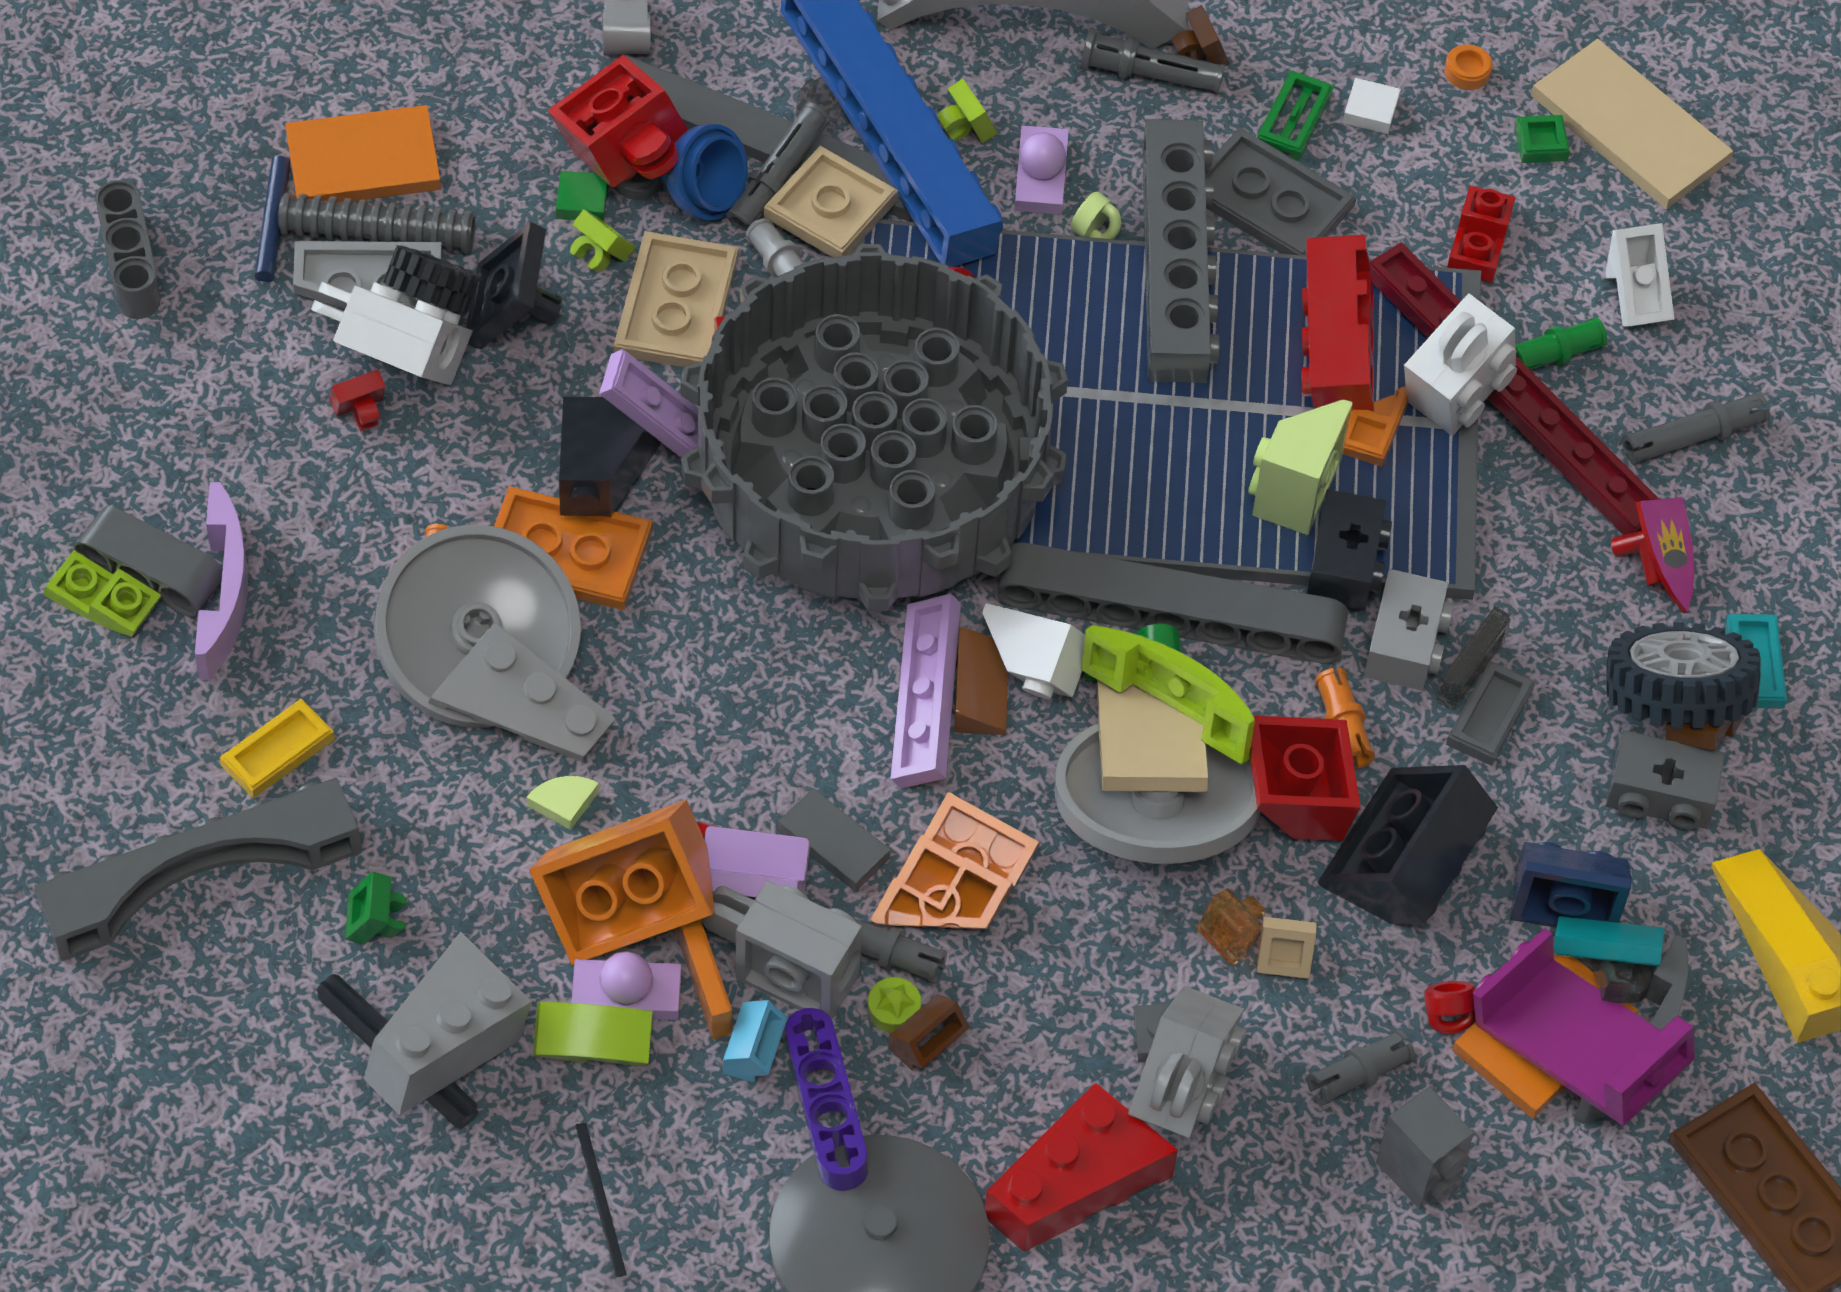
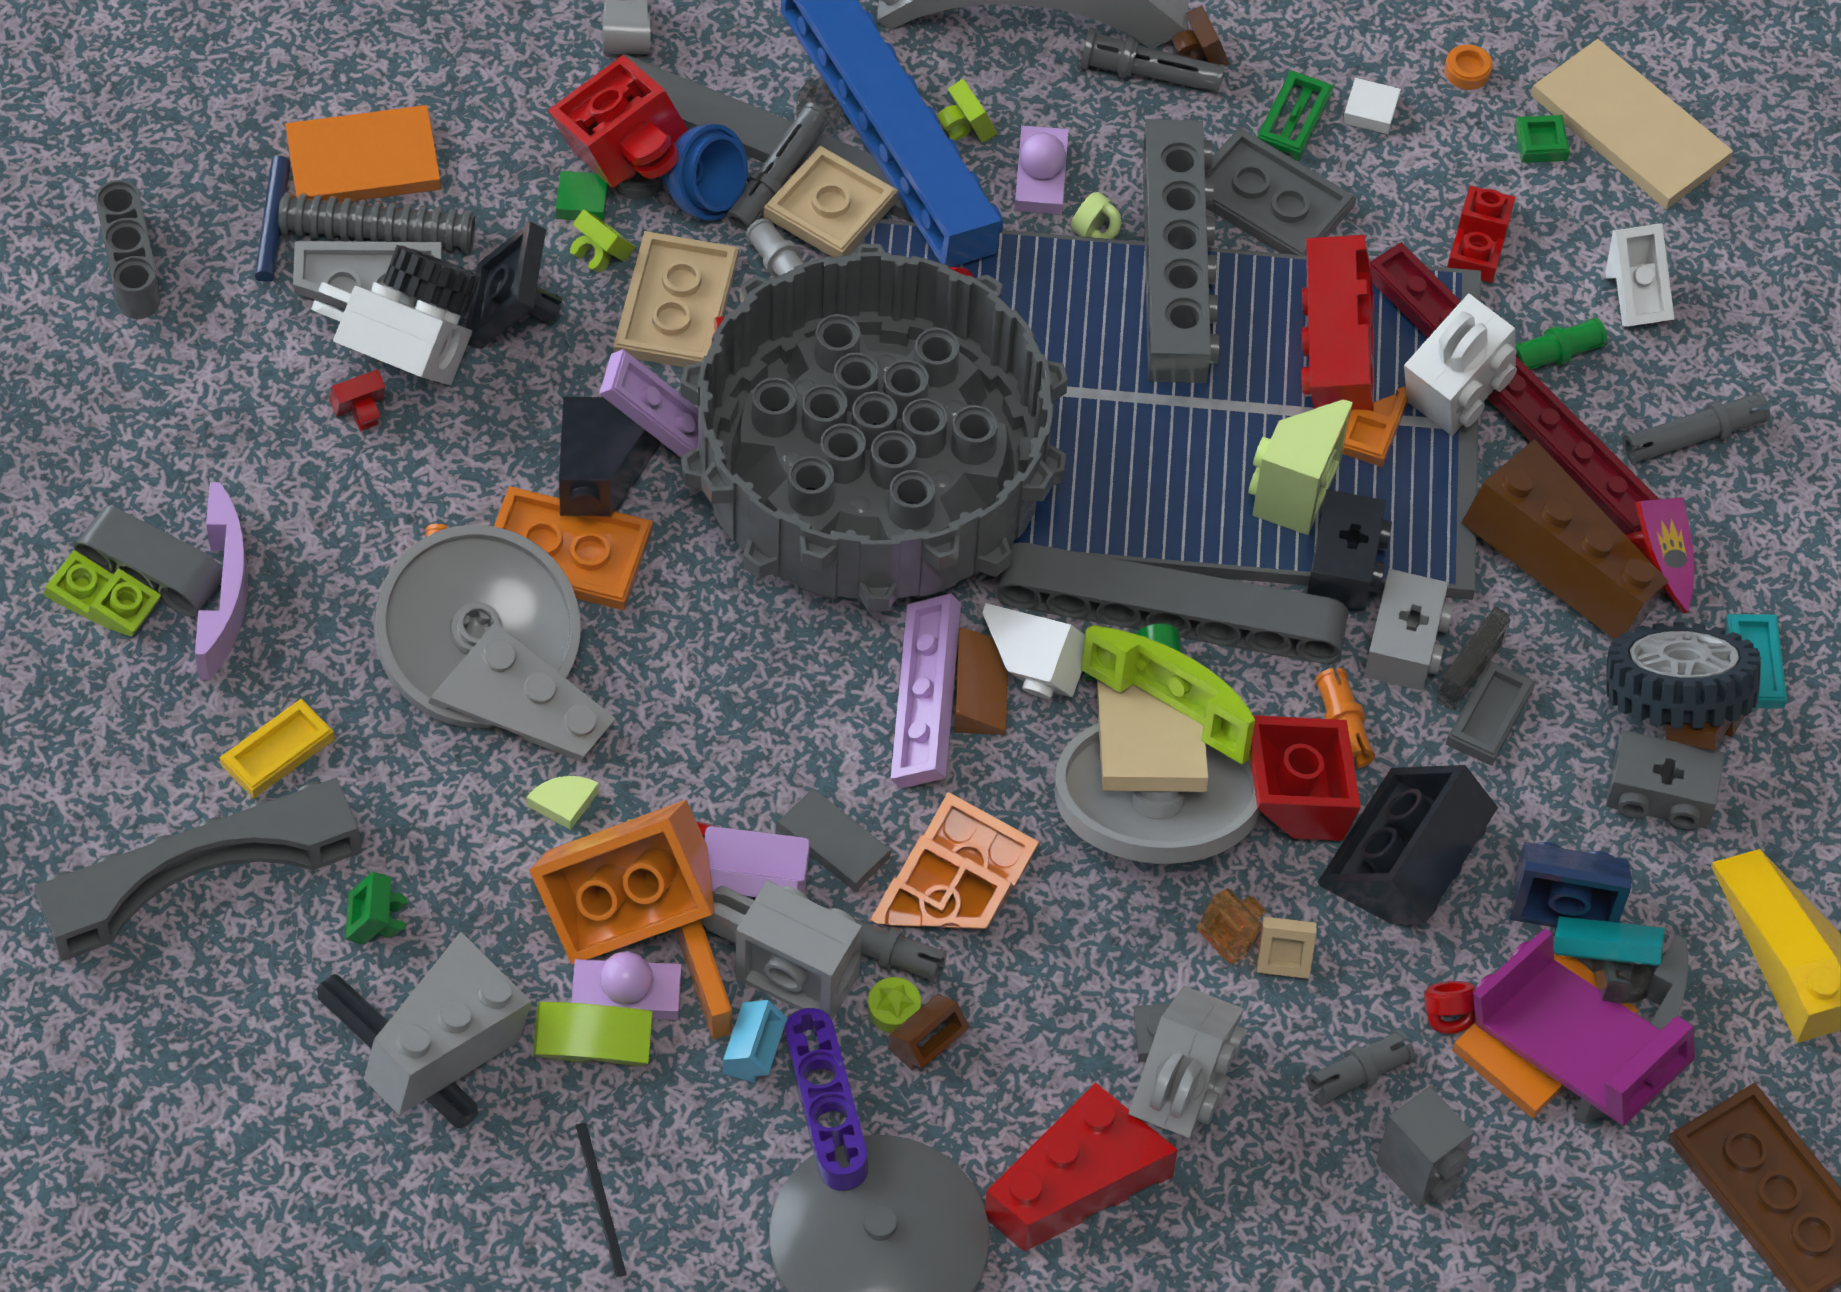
none -> reddish brown wedge [1461,439,1668,639]

